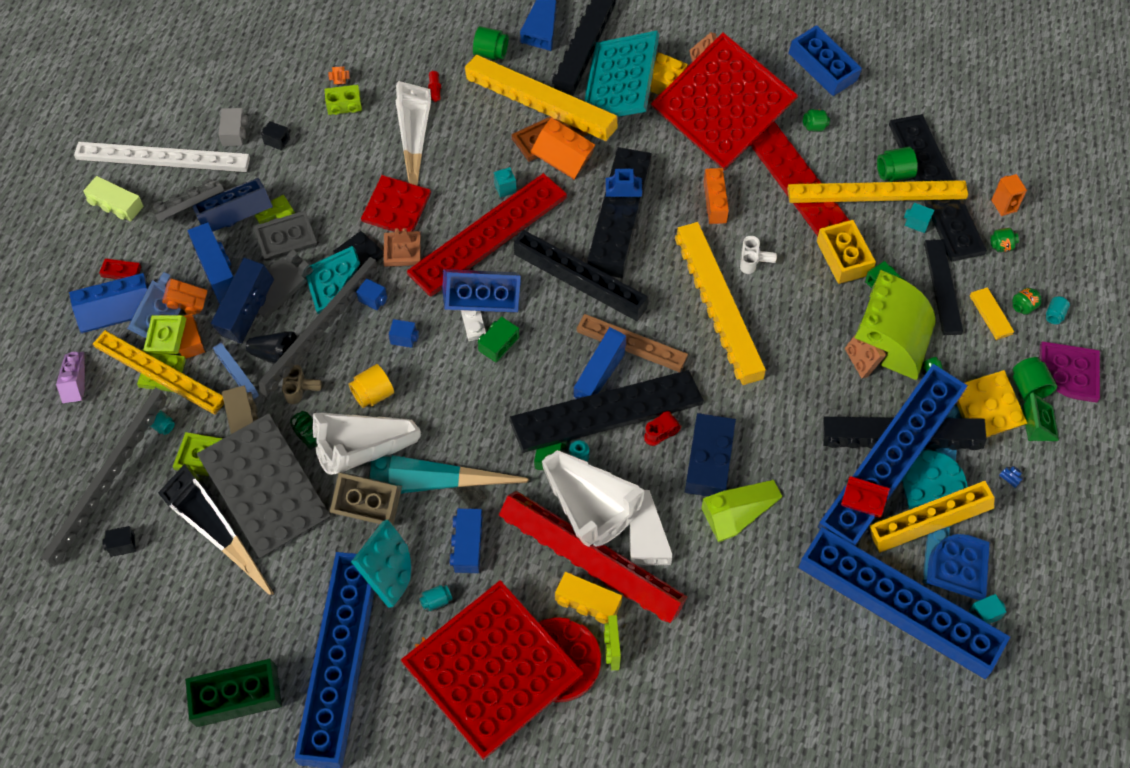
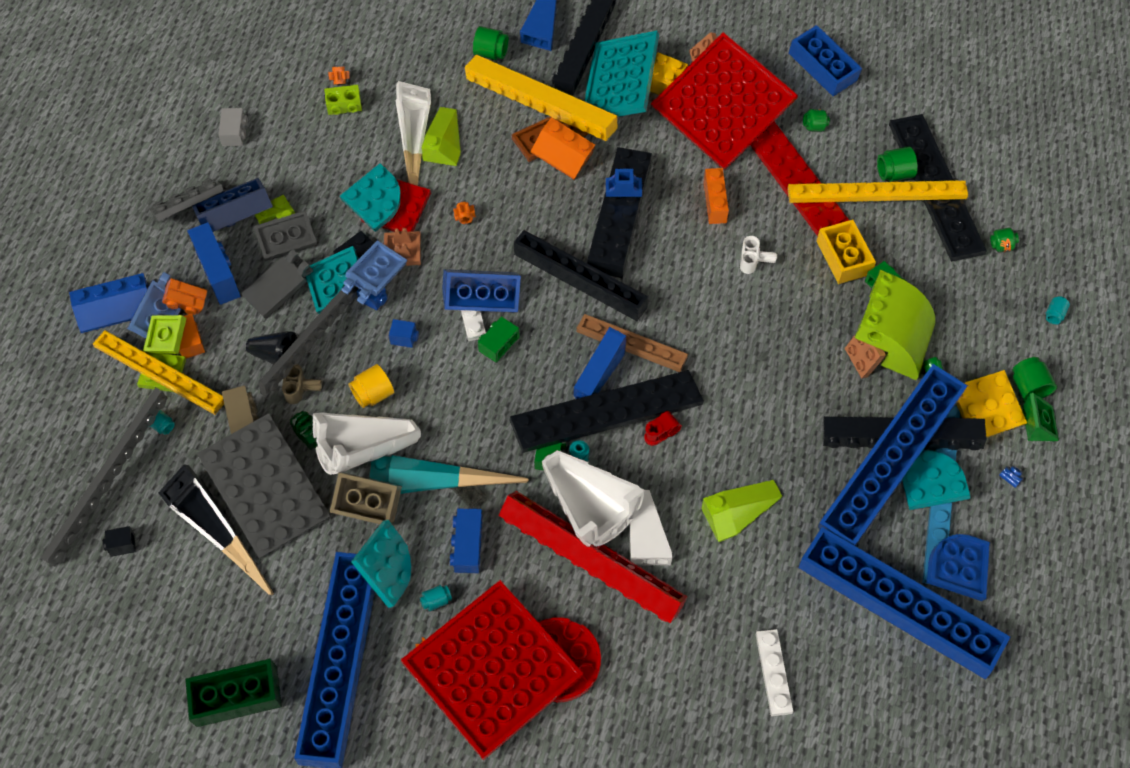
lavender slope [56,352,85,403] -> none
white plate [74,142,250,172] -> none
yellowish green brick [83,176,144,221] -> none
red plate [99,258,142,279] -> none
lime plate [173,432,222,476] -> none
dark blue brick [211,258,274,344] -> none
medium blue beam [212,343,259,399] -> none
black brick [261,121,290,151] -> none
red plate [407,173,567,297] -> none
red axle [428,71,441,102] -> none
teal brick [493,167,517,198] -> none
yellow brick [555,572,622,624] -> none
lime plate [604,615,621,671] -> none
yellow brick [675,222,766,385] -> none
dark blue brick [684,413,736,497] -> none
red plate [841,476,890,518] -> none
yellow brick [869,481,995,553] -> none
teal brick [904,203,934,233] -> none
black tile [924,239,963,335] -> none
teal brick [969,594,1006,624] -> none
yellow tile [970,287,1014,340] -> none
orange brick [991,174,1027,216] -> none
green head [1012,287,1041,315] -> none
magenta plate [1040,341,1100,403] -> none
none -> teal plate [340,163,401,232]
none -> medium blue tile [341,240,407,304]
none -> lime wedge [421,107,461,166]
none -> orange gear [453,202,476,224]
none -> white plate [756,629,793,716]

